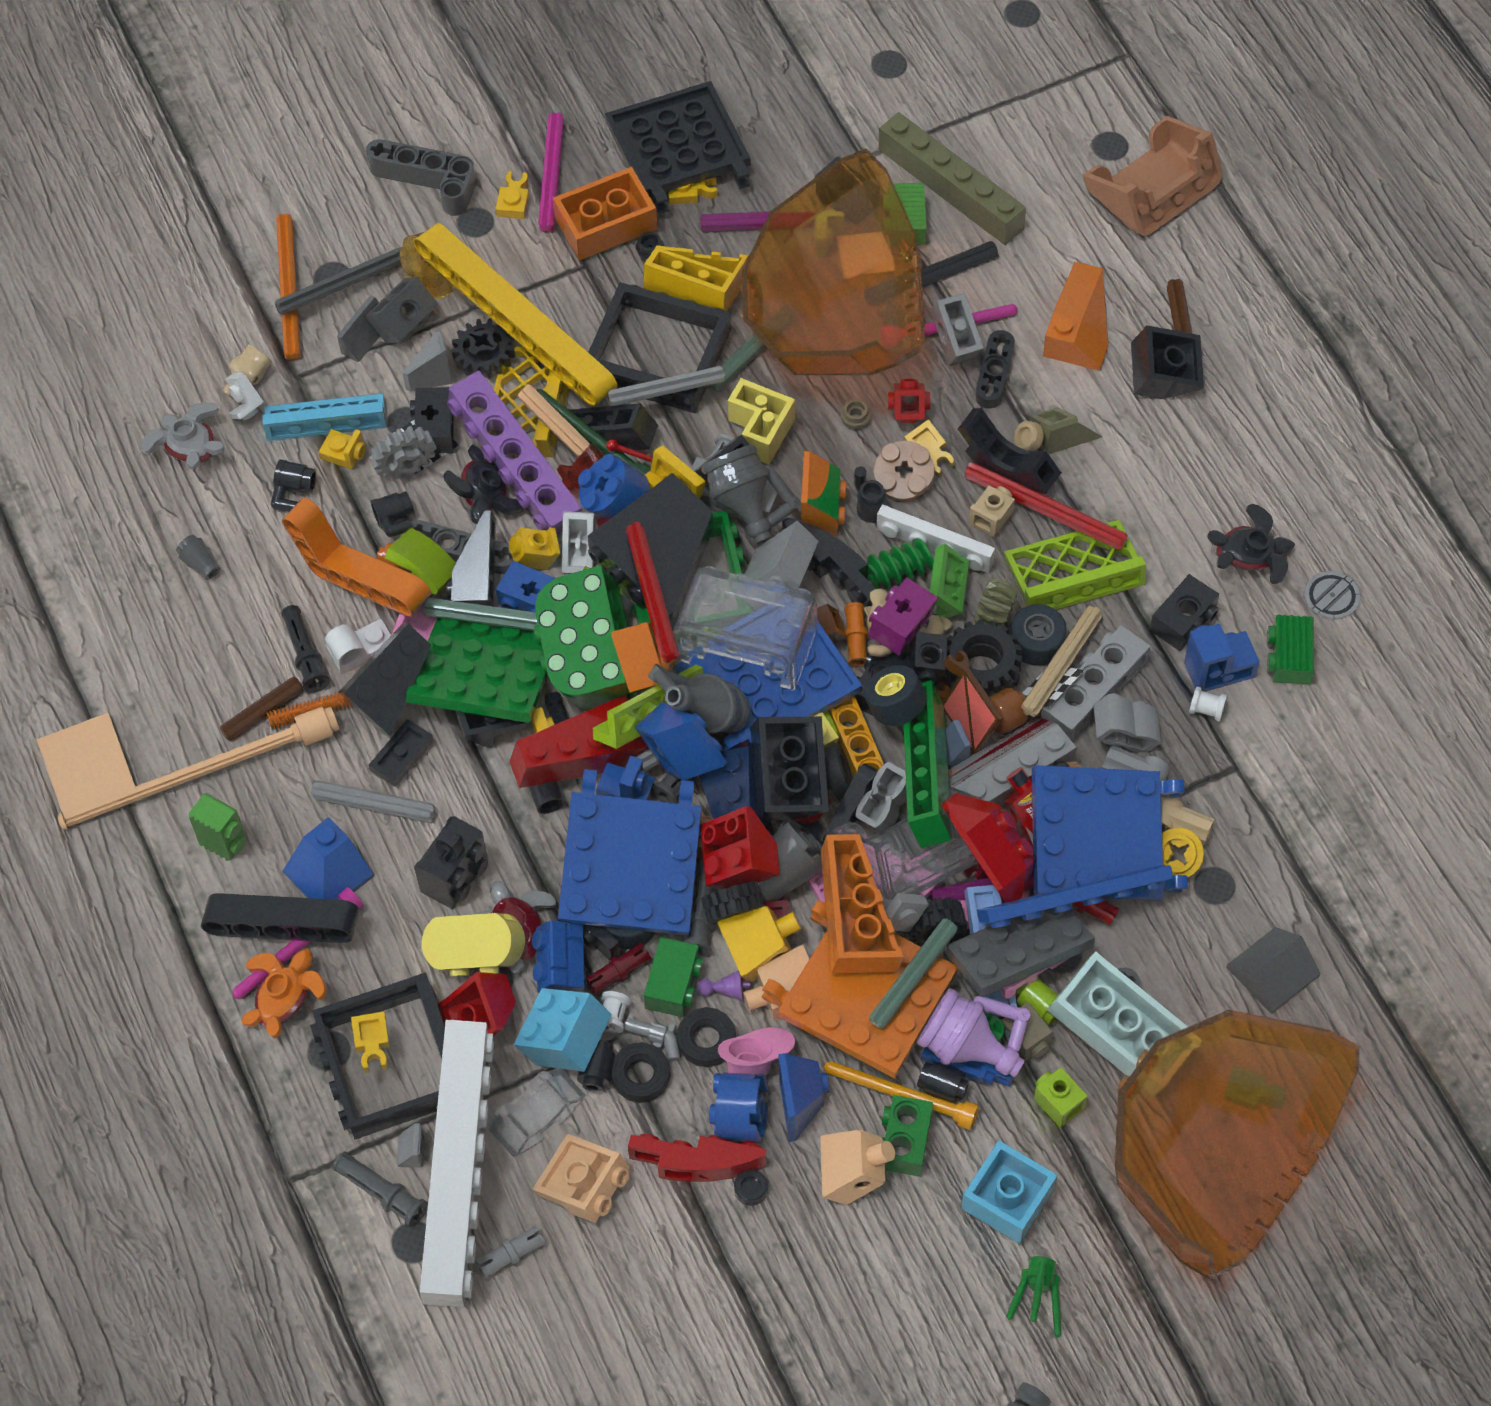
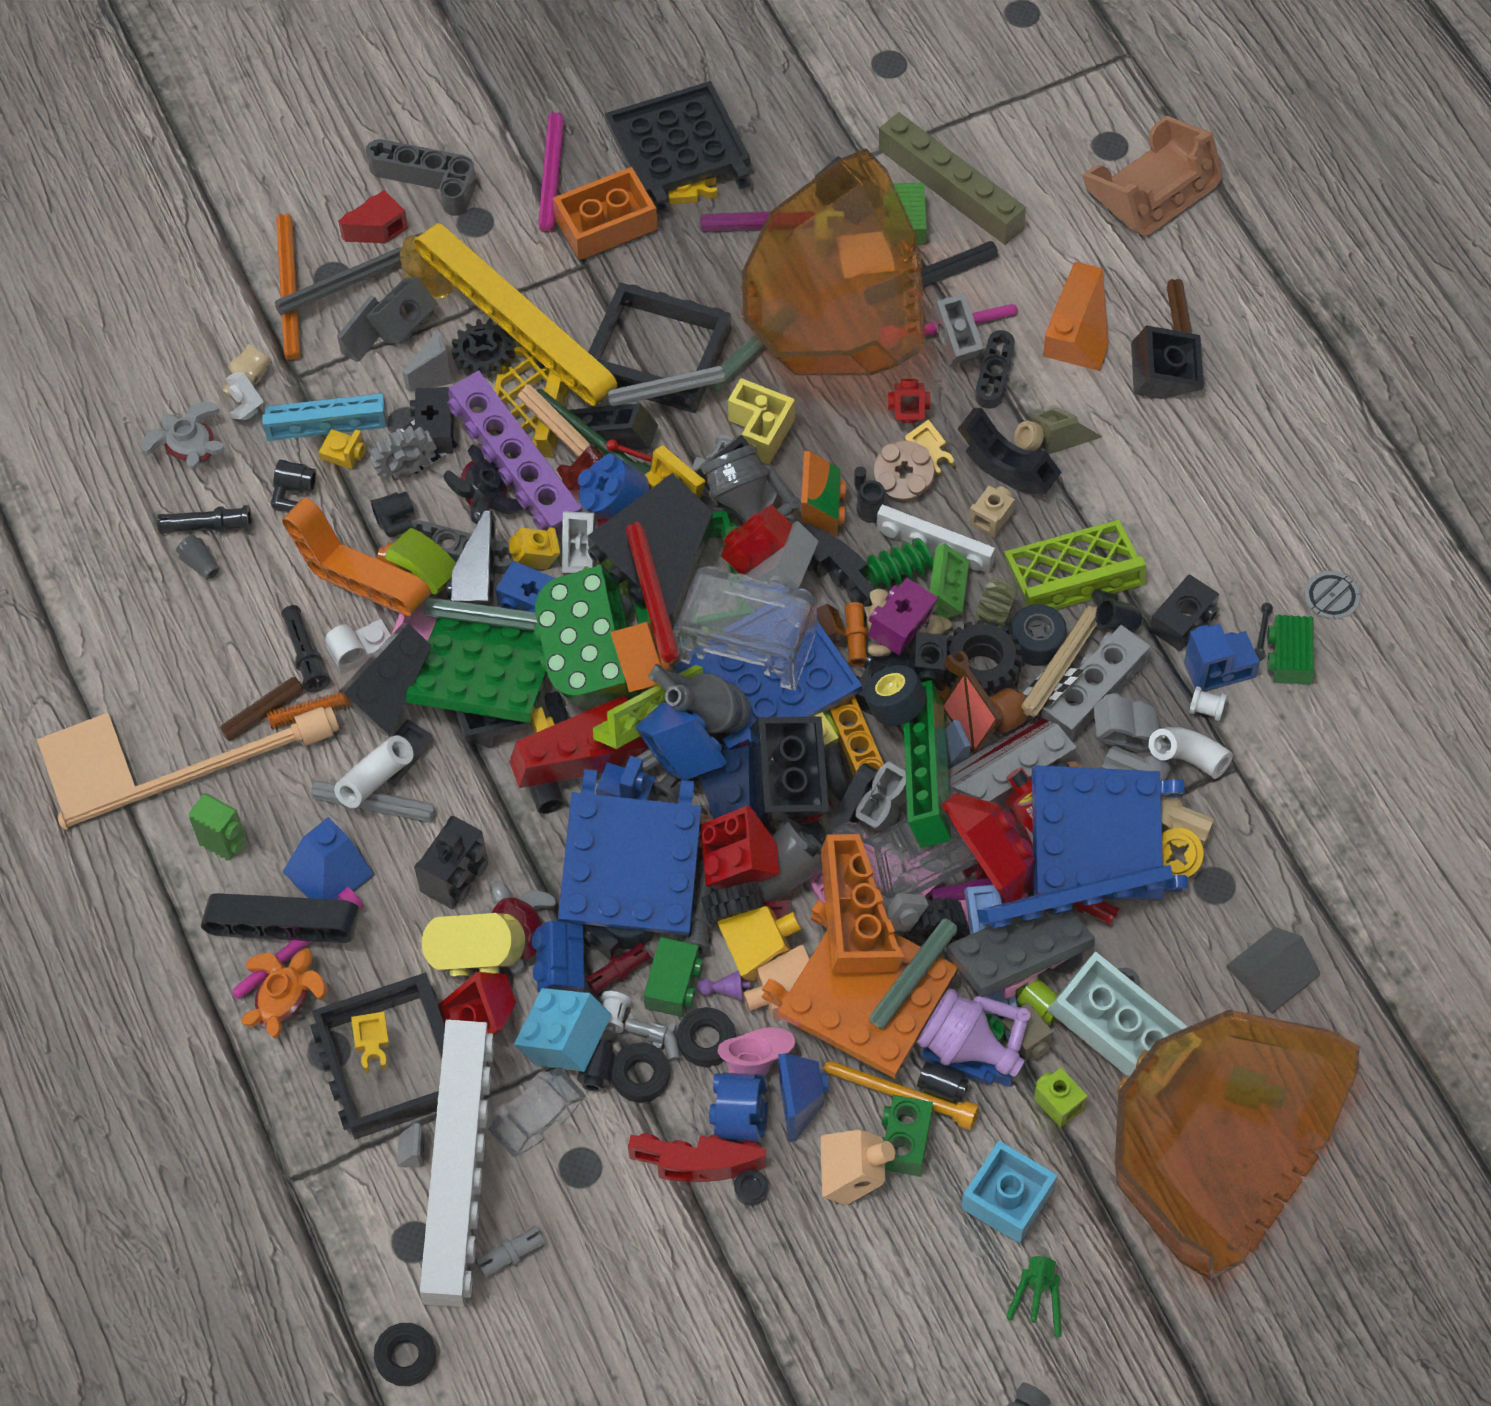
dark grey pin [332,1151,428,1228] -> none
yellow plate [495,171,529,219] -> none
light nougat plate [532,1133,630,1223] -> none
black plate [635,232,664,259] -> none
yellow wedge [643,246,749,312] -> none
dark tan plate [841,399,871,428] -> none
red axle [965,462,1128,550] -> none
black animal [1207,504,1295,584] -> none
none -> black pin [157,505,252,533]
none -> white cylinder [334,736,413,808]
none -> red slope [338,190,408,244]
none -> black tyre [373,1323,437,1386]
none -> red brick [721,504,793,576]
none -> black piece [1091,590,1142,632]
none -> white cylinder [1149,727,1233,779]
none -> black hinge [1254,602,1273,661]

